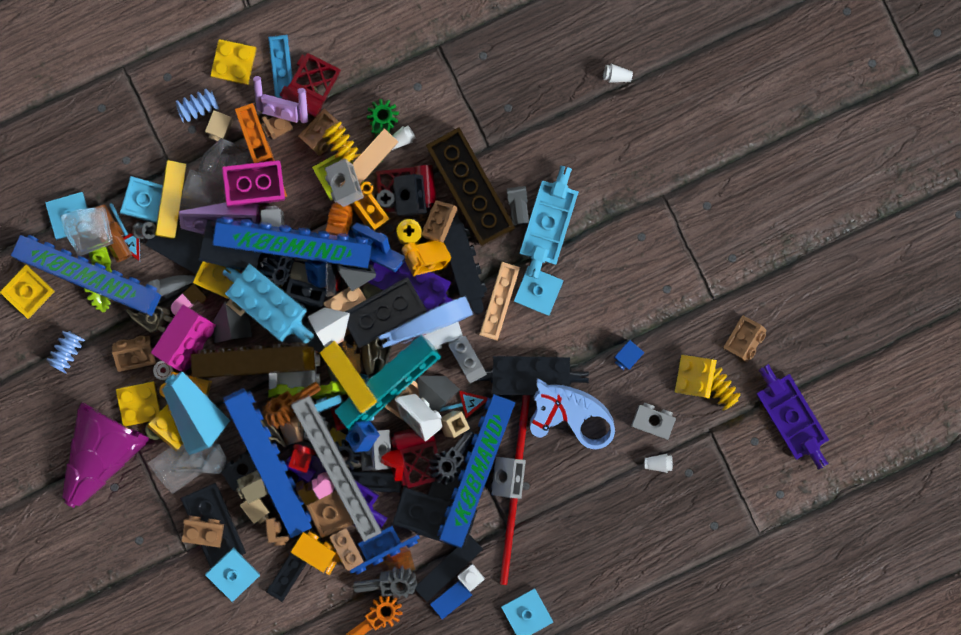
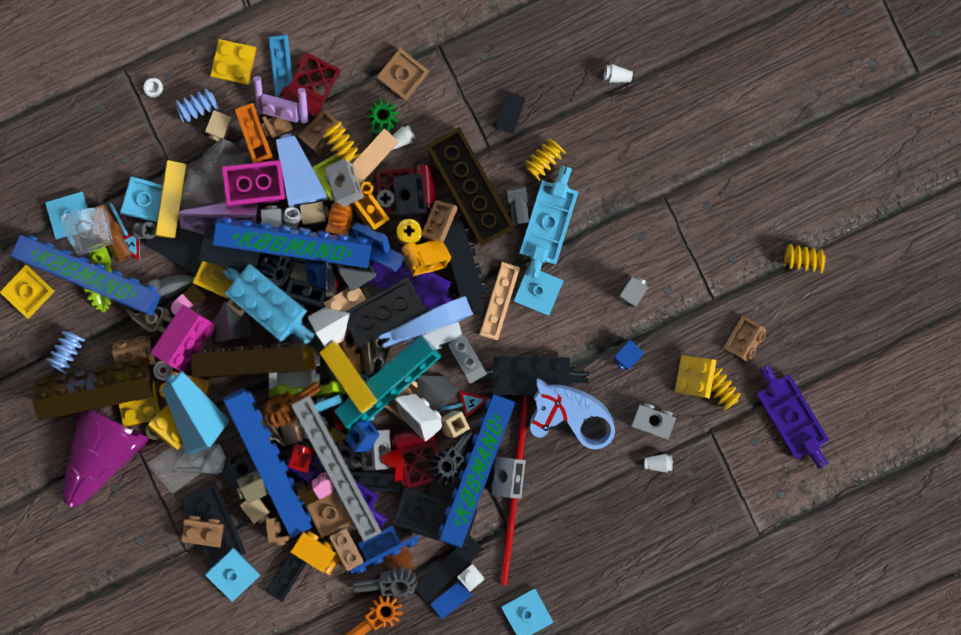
none -> dark brown brick [32,358,153,420]
none -> white tile [143,78,163,98]
none -> light blue slope [276,134,329,208]
none -> white cone [282,207,301,230]
none -> tan brick [300,202,329,226]
none -> medium nougat plate [376,48,430,101]
none -> black tile [496,92,526,135]
none -> yellow piece [525,138,566,181]
none -> light grey brick [618,276,649,308]
none -> yellow piece [784,244,825,274]

